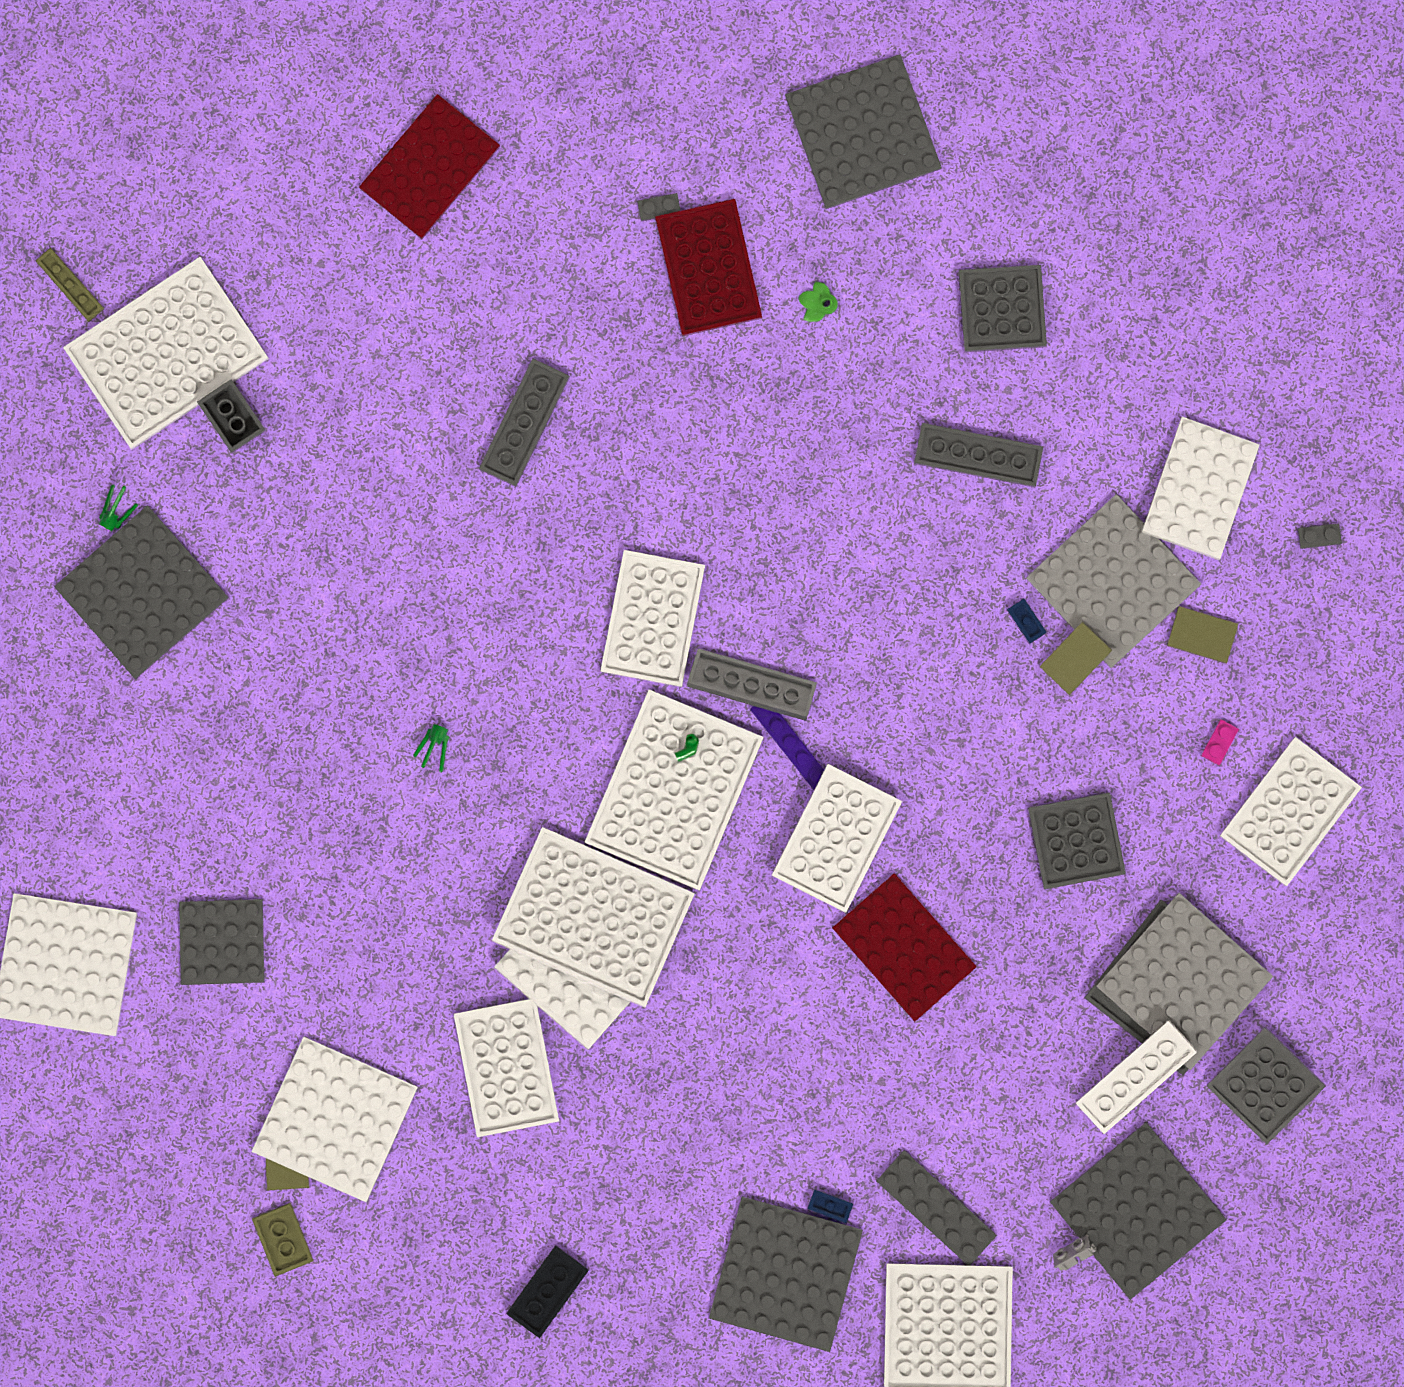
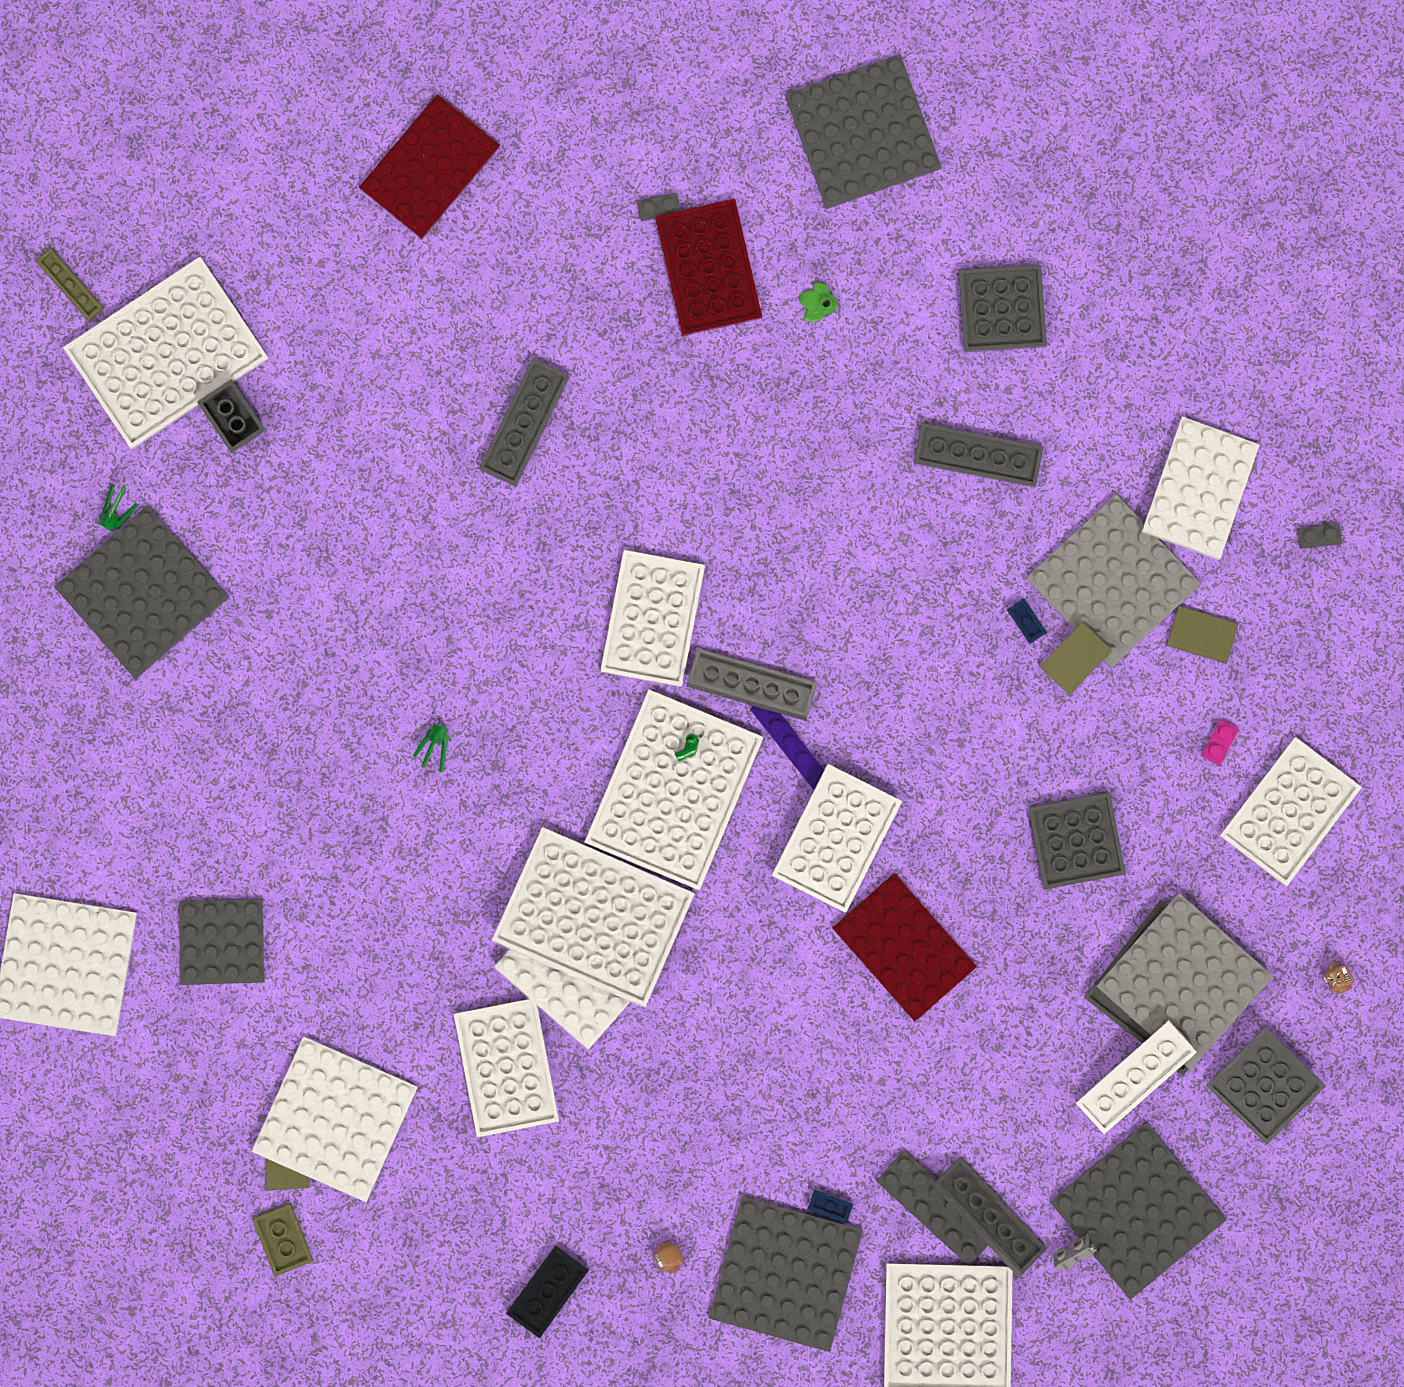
none -> medium nougat head [653,1241,684,1274]
none -> dark grey plate [932,1157,1047,1277]
none -> medium nougat head [1323,962,1354,995]

